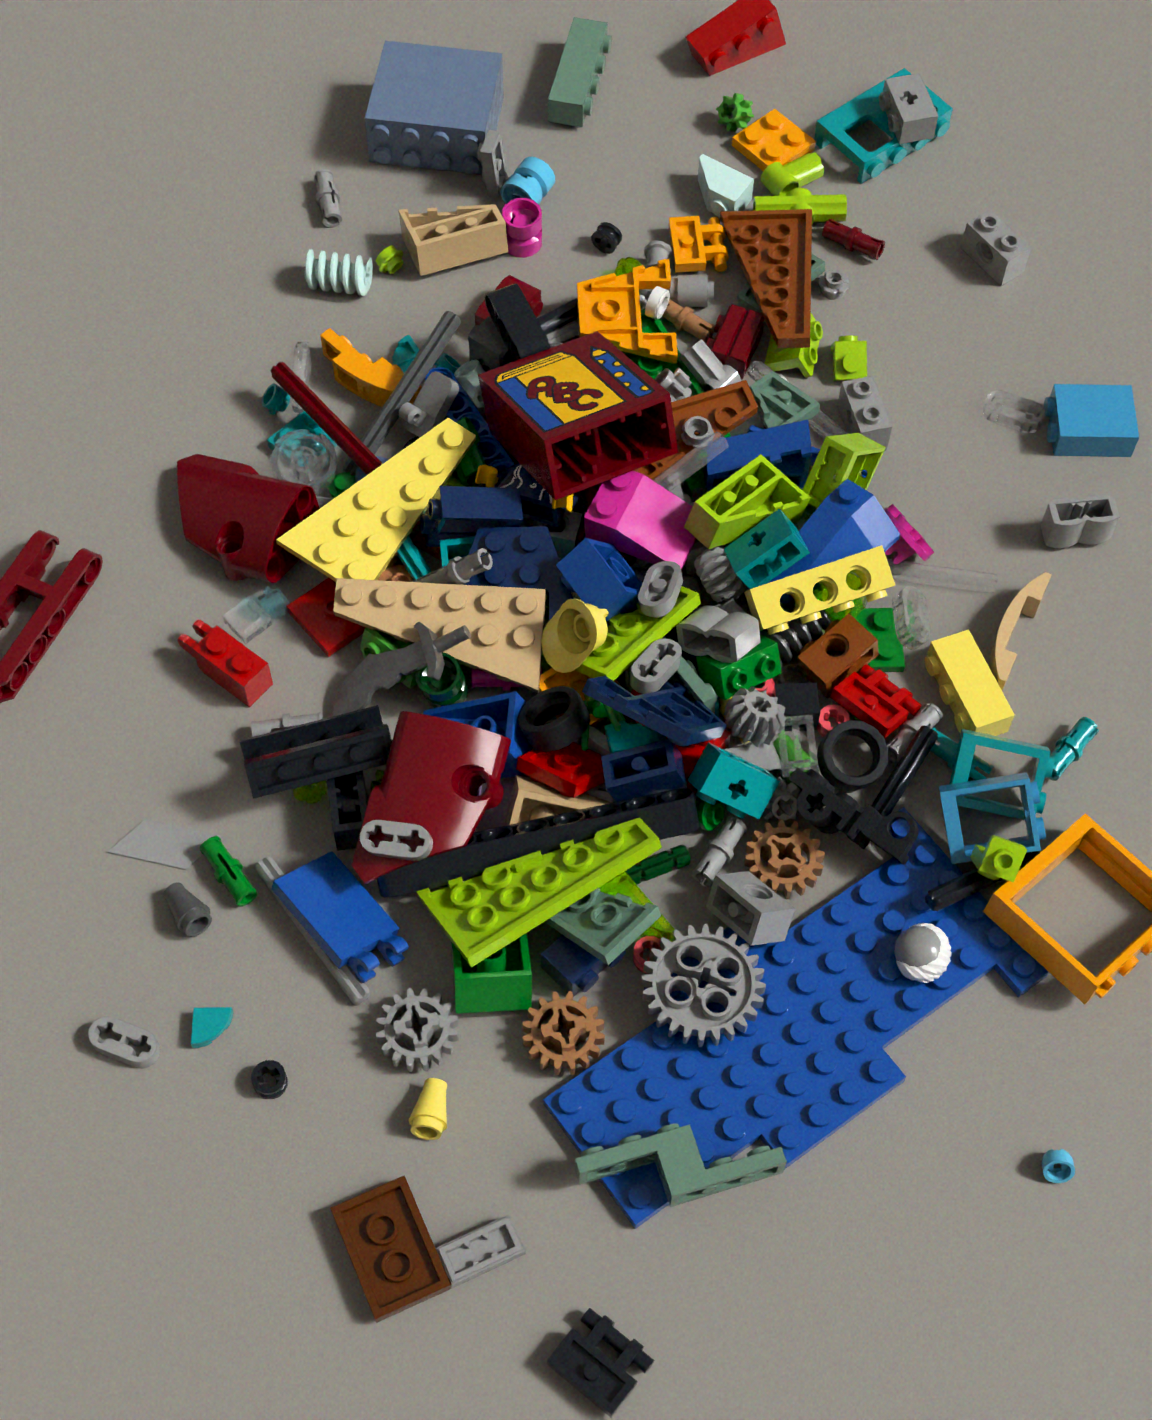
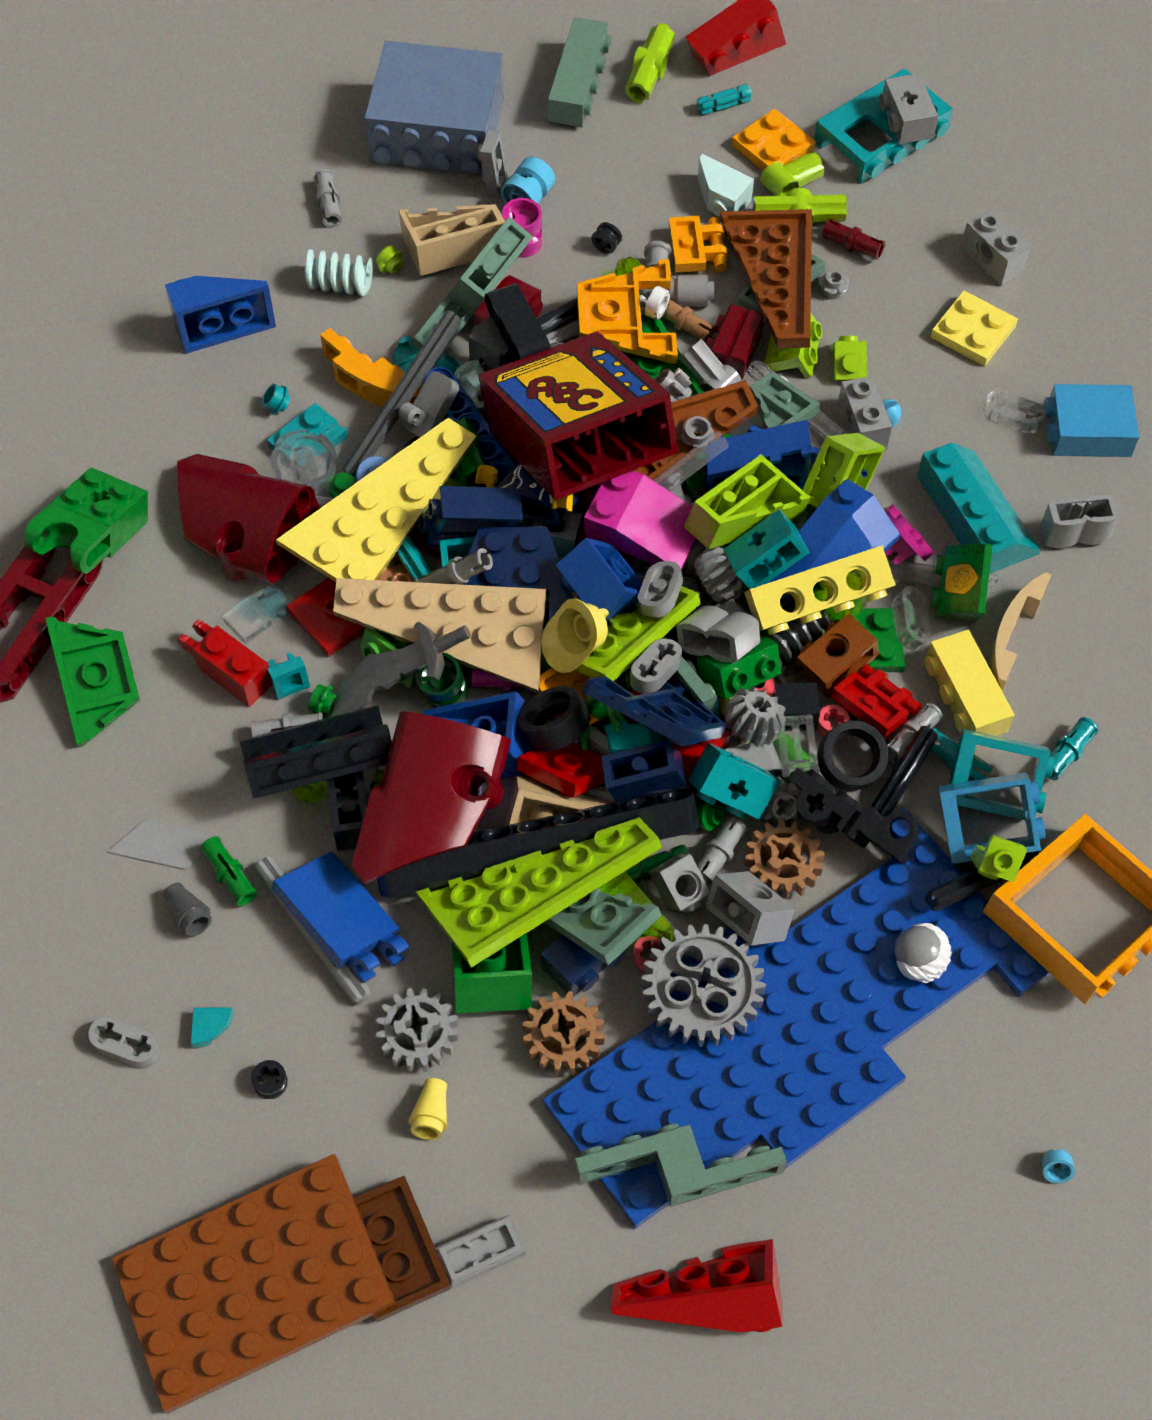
dark red axle [270,362,382,475] -> none
clear tile [290,342,312,413] -> none
light grey beam [360,820,433,861] -> none
black plate [547,1308,655,1418] -> none
bright green gear [716,93,754,132] -> none
none -> green brick [25,467,148,574]
none -> green wing [45,617,140,748]
none -> dark orange plate [112,1153,396,1413]
none -> blue slope [165,276,276,354]
none -> teal tile [267,652,311,699]
none -> green plate [308,684,337,716]
none -> sand green bracket [410,217,533,359]
none -> red wedge [611,1239,782,1333]
none -> lime piece [625,23,675,104]
none -> light grey brick [648,853,710,913]
none -> teal axle [696,84,753,115]
none -> medium azure hinge [883,399,902,427]
none -> teal slope [917,442,1041,574]
none -> light yellow plate [930,290,1018,367]
none -> green slope [930,544,993,623]

